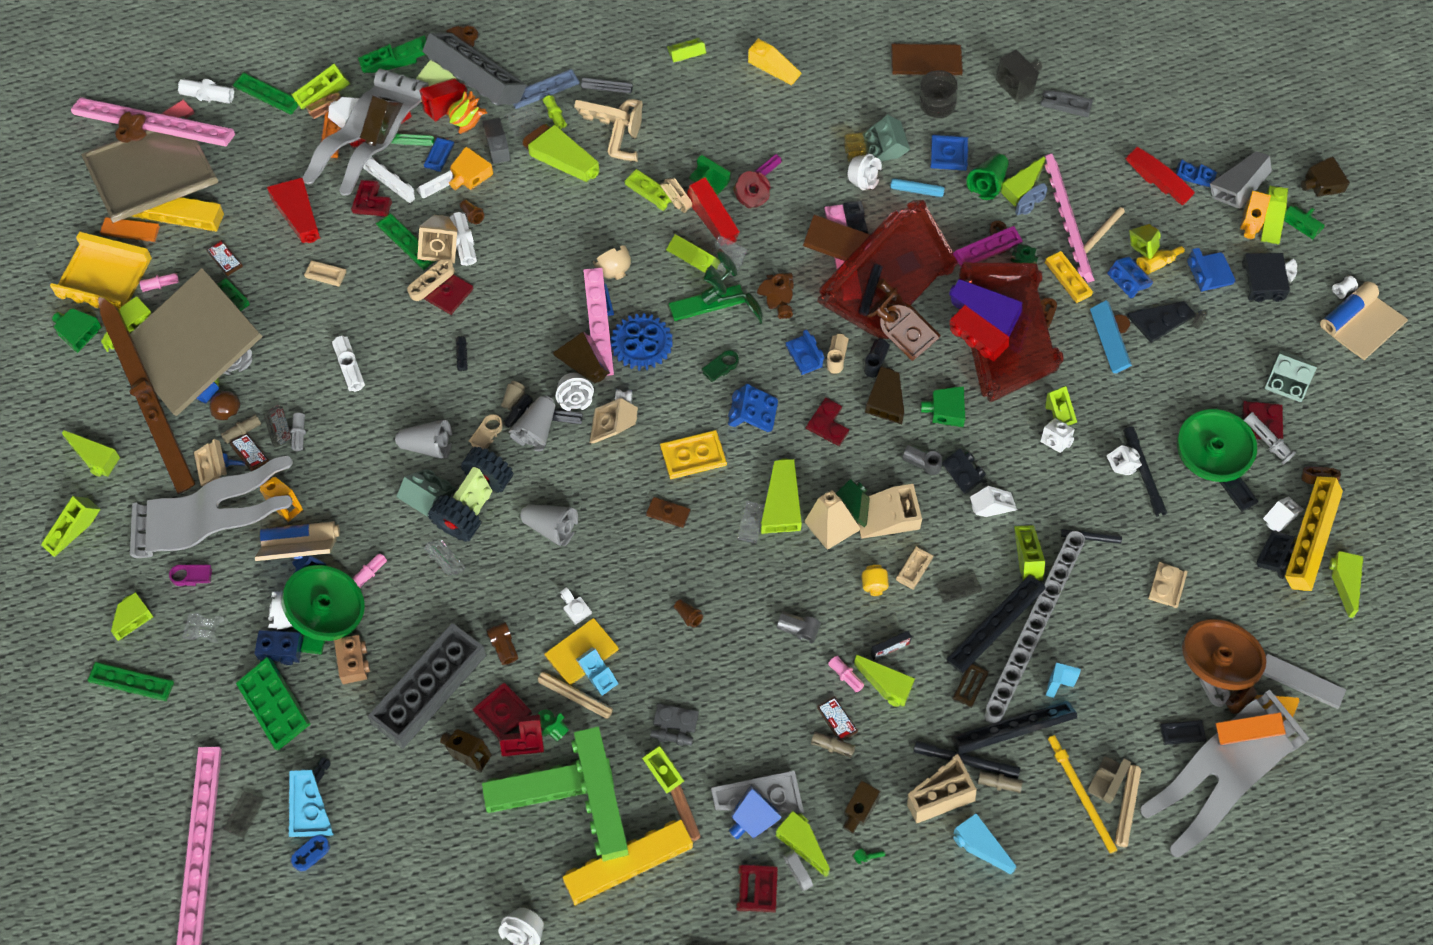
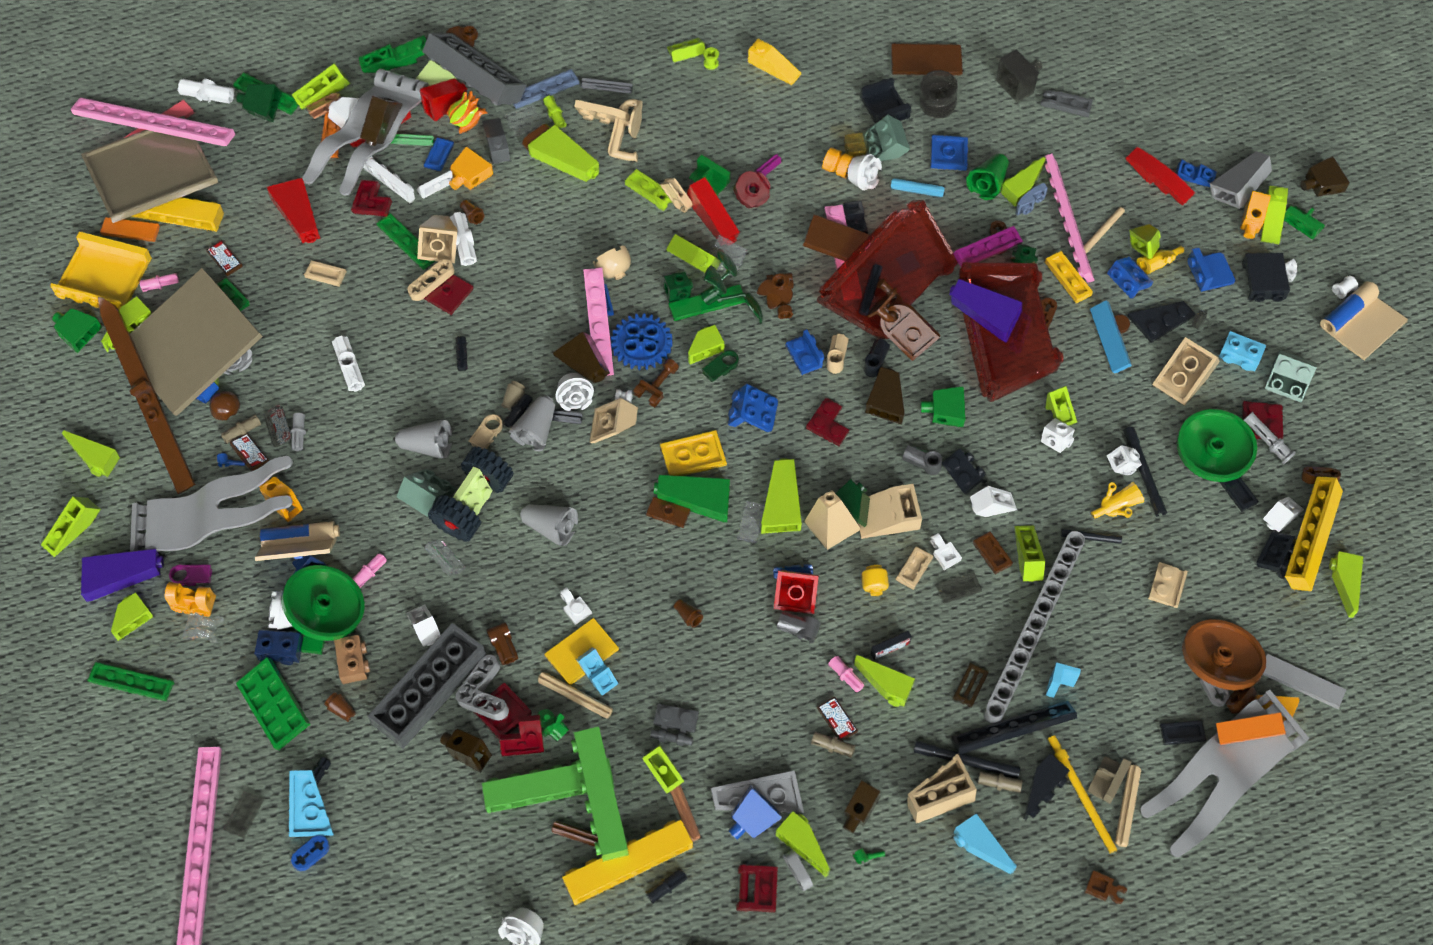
reddish brown plate [115,111,147,143] -> none
tan plate [194,439,227,486] -> none
black tile [946,575,1046,674] -> none
red brick [950,305,1009,362] -> none
none -> dark purple slope [81,549,164,602]
none -> light orange piece [165,582,216,617]
none -> dark green torso [236,84,282,122]
none -> reddish brown cone [324,692,356,722]
none -> white slope [406,604,441,646]
none -> light grey beam [455,655,509,720]
none -> reddish brown axle [551,821,598,847]
none -> reddish brown bar [633,358,679,408]
none -> black axle [645,869,687,904]
none -> green slope [654,475,730,522]
none -> dark green brick [663,272,693,302]
none -> lime slope [688,325,724,364]
none -> lime bush [703,47,719,69]
none -> blue axle [773,564,813,579]
none -> red slope [774,570,819,614]
none -> light orange wheel [822,147,854,179]
none -> black panel [860,77,911,124]
none -> white plate [930,533,962,570]
none -> reddish brown plate [973,531,1013,575]
none -> black slope [1023,753,1070,821]
none -> reddish brown plate [1085,870,1127,904]
none -> yellow piece [1091,482,1144,519]
none -> tan slope [1152,337,1220,406]
none -> medium azure brick [1219,331,1266,372]

